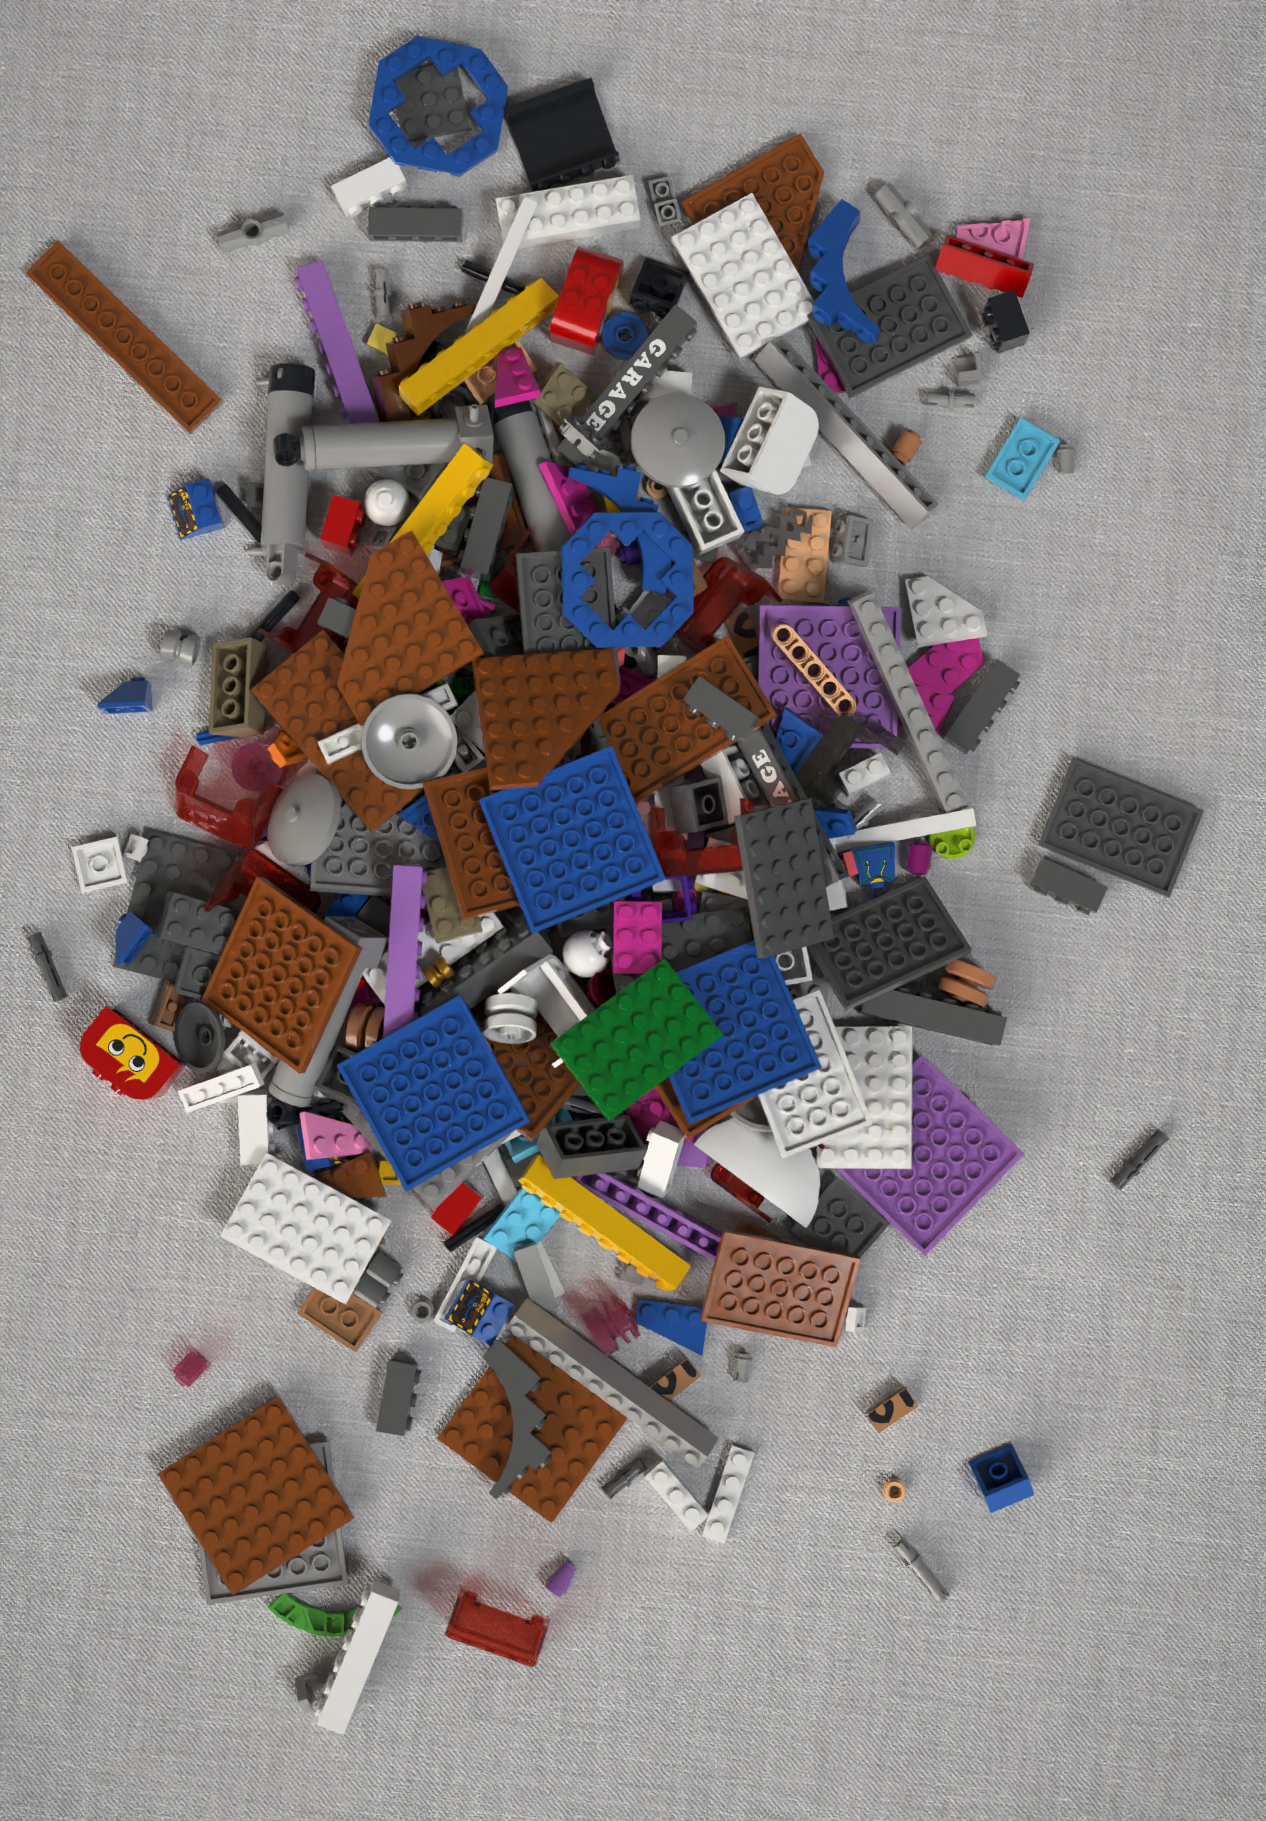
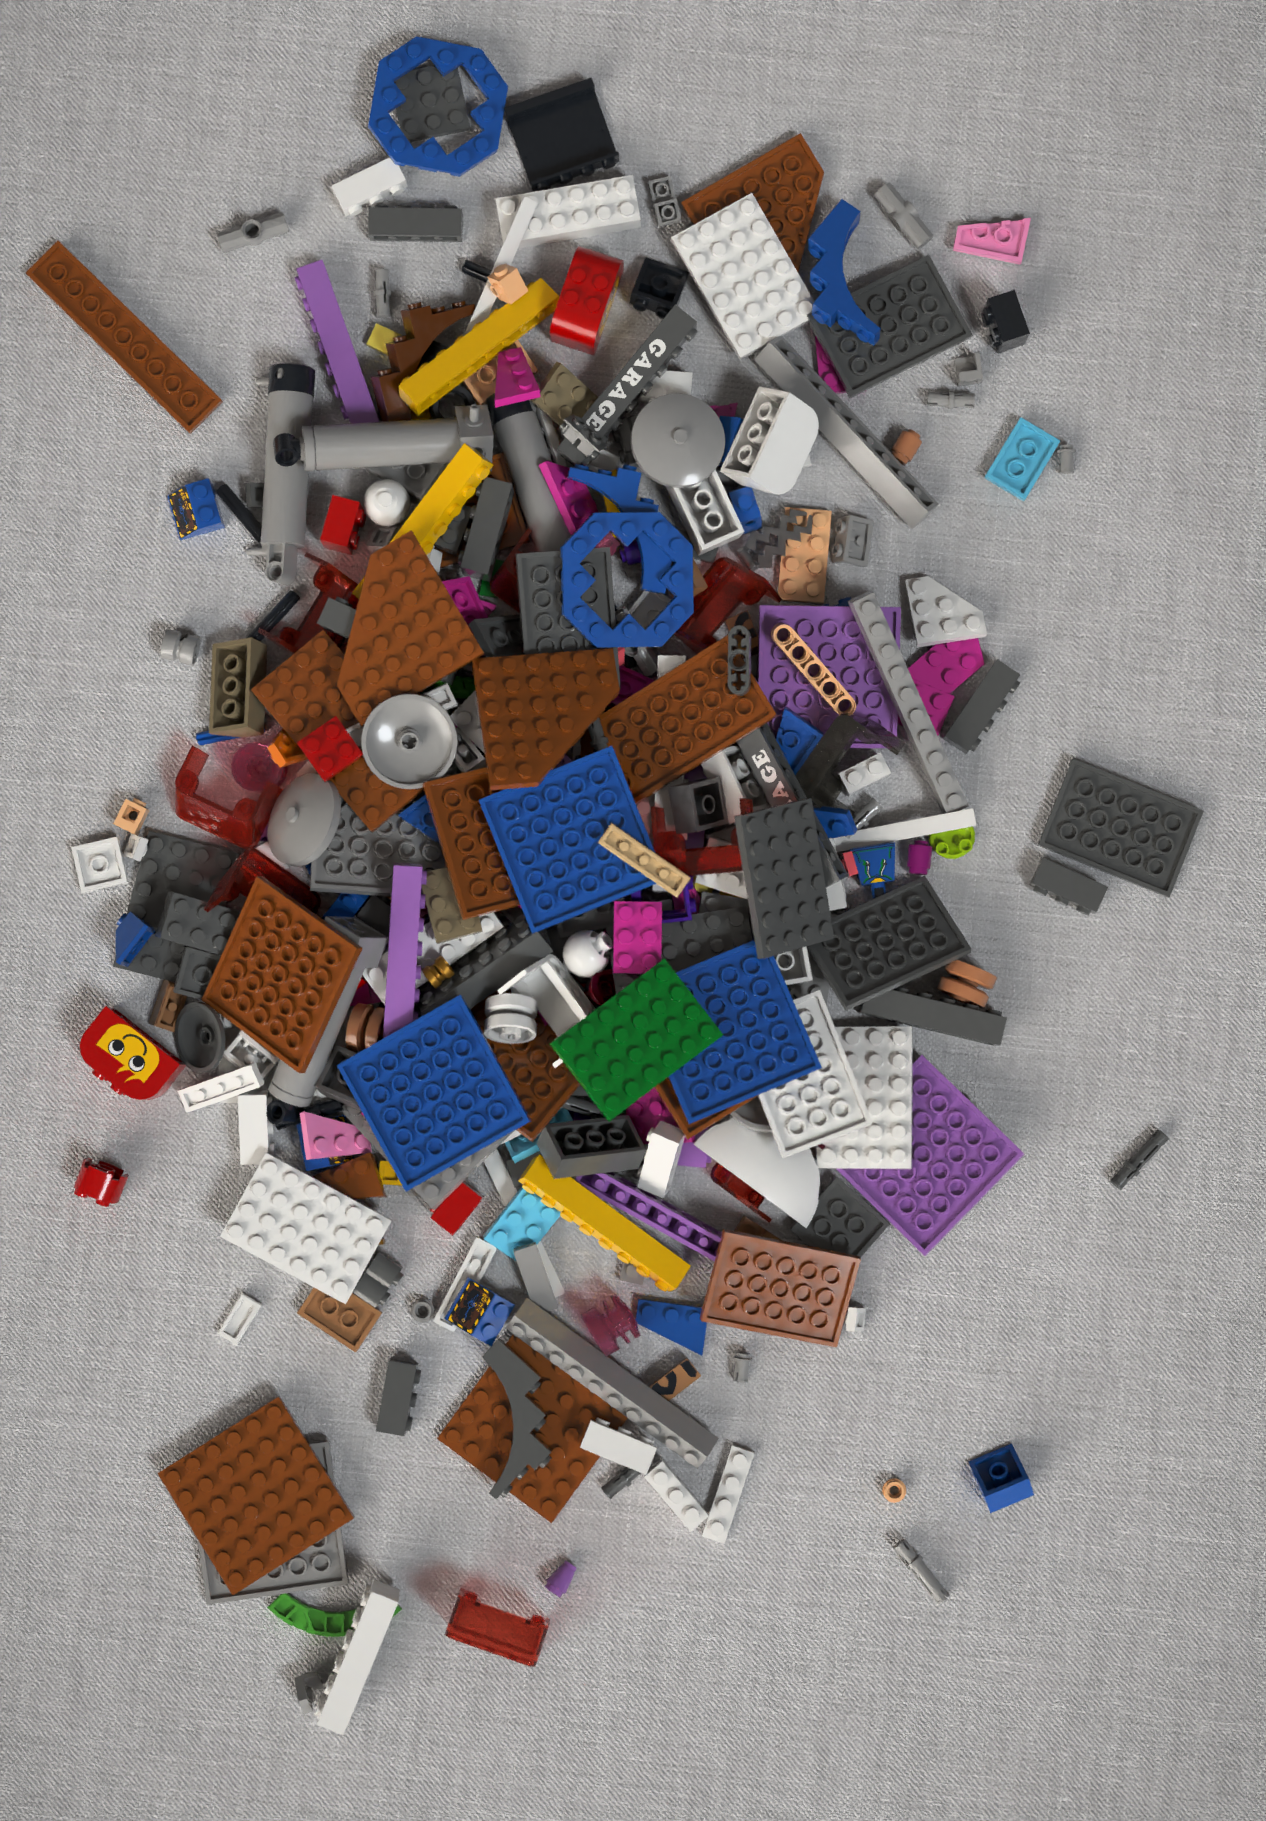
dark grey pin [27,932,68,1002] -> none
blue slope [98,677,153,714] -> none
clear pink brick [172,1349,212,1387] -> none
black axle [444,1204,504,1252] -> none
blue plate [602,312,648,360] -> none
light nougat plate [647,479,668,499] -> none
dark grey brick [683,676,760,743] -> none
medium nougat slope [866,1386,918,1433] -> none
red brick [935,234,1034,298] -> none
none -> red brick [74,1158,129,1207]
none -> light nougat brick [113,798,149,836]
none -> white tile [217,1292,263,1345]
none -> red plate [297,716,363,782]
none -> light nougat brick [488,264,528,304]
none -> white brick [580,1417,657,1475]
none -> tan tile [598,823,691,898]
none -> dark grey beam [728,625,751,696]

